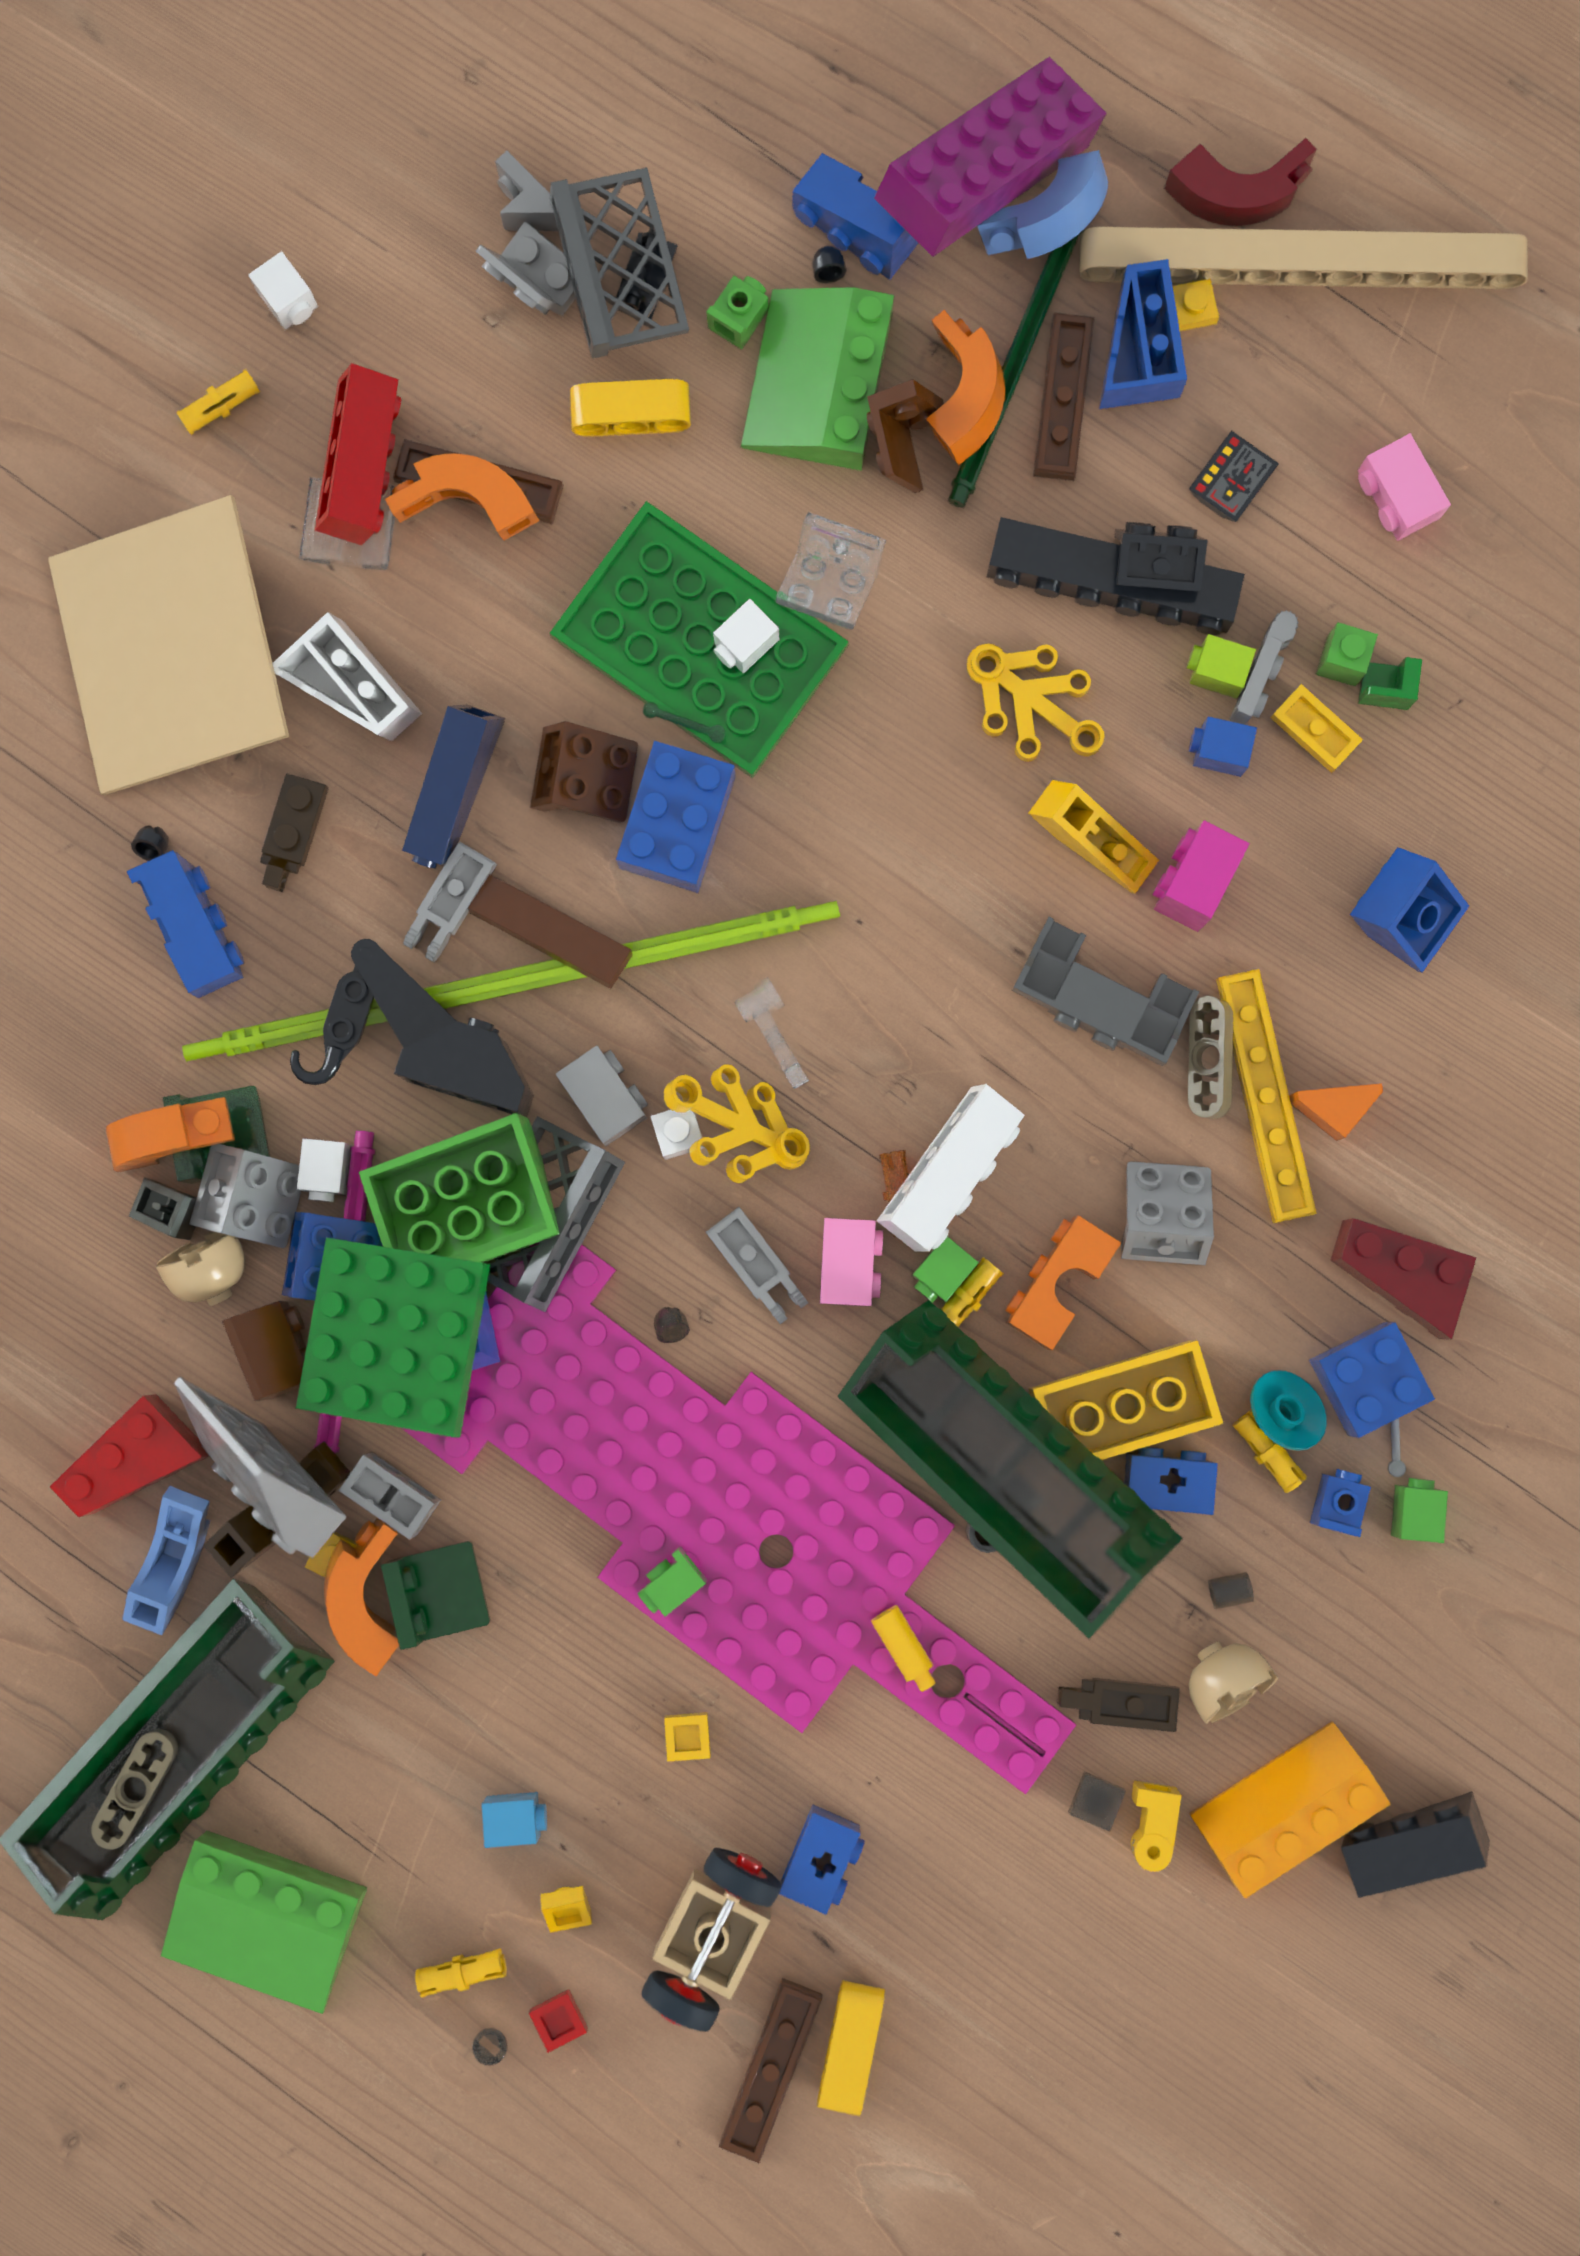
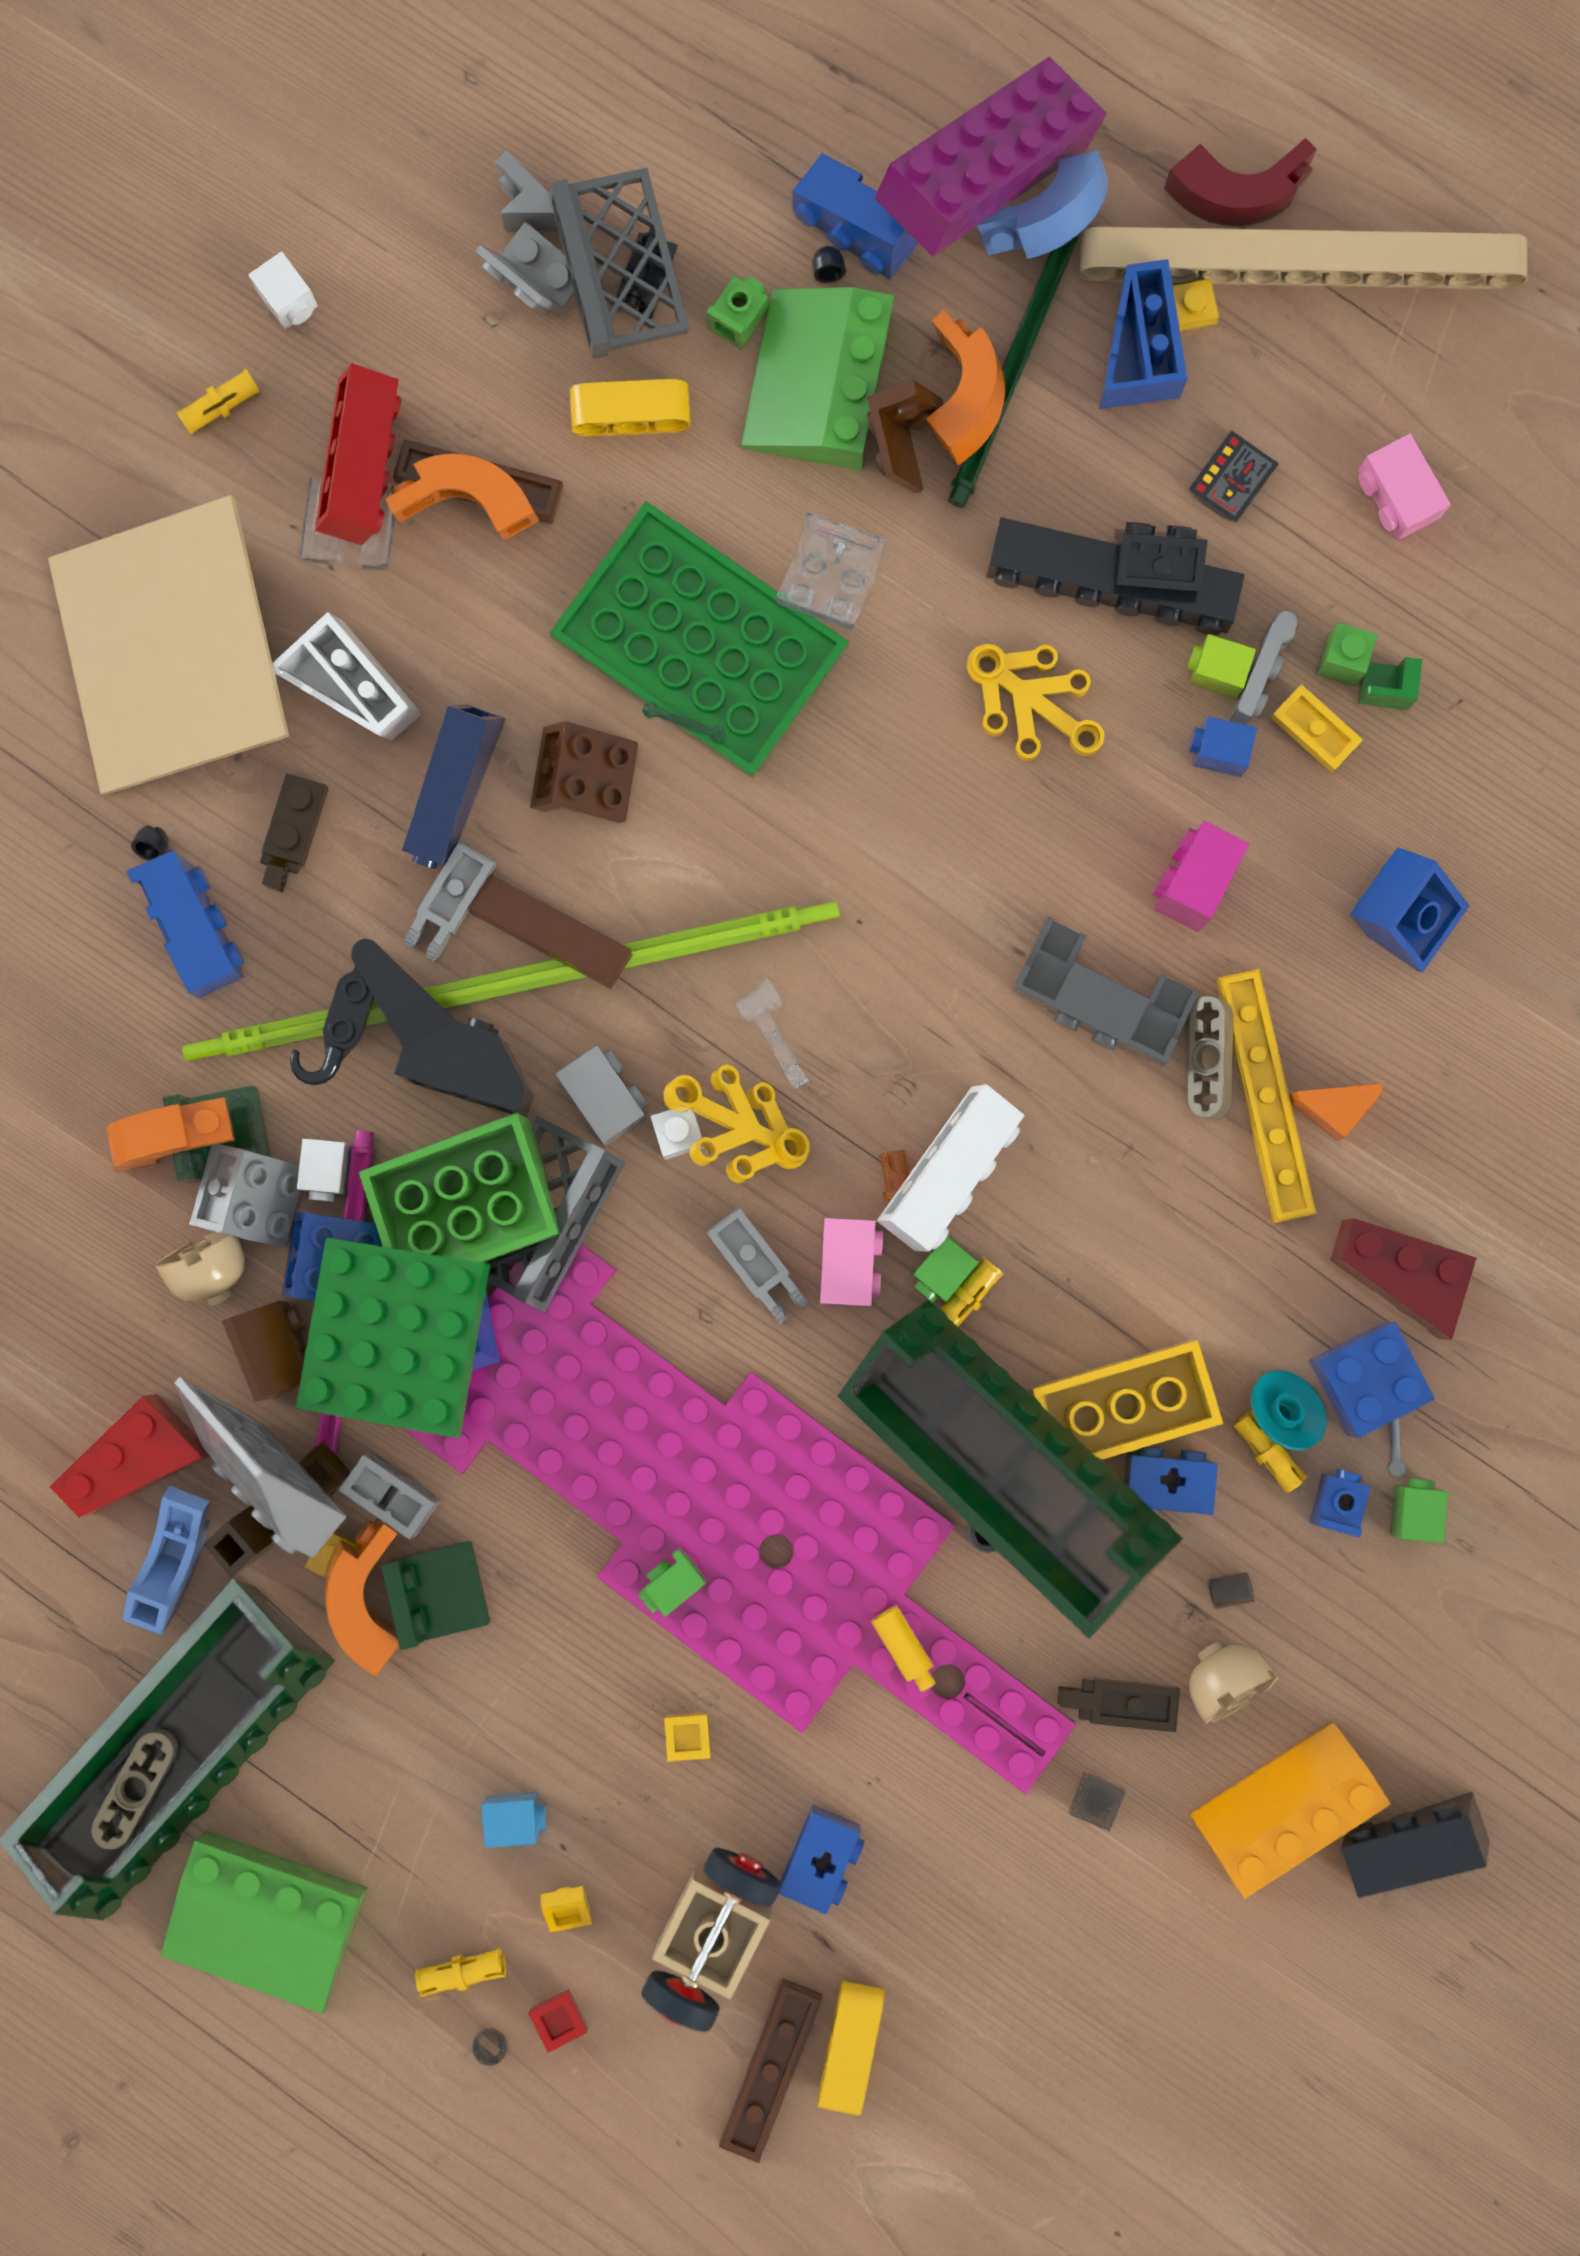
pearl dark grey slope [129,1177,197,1240] -> none
blue brick [616,740,736,893] -> none
clear smoke hinge [654,1307,690,1343] -> none
white brick [713,599,779,674] -> none
orange arch [1005,1215,1121,1351] -> none
yellow slope [1028,780,1159,894] -> none
reddish brown tile [1033,313,1094,481] -> none
light grey bracket [1121,1162,1214,1265] -> none
yellow leg [1130,1780,1182,1872] -> none

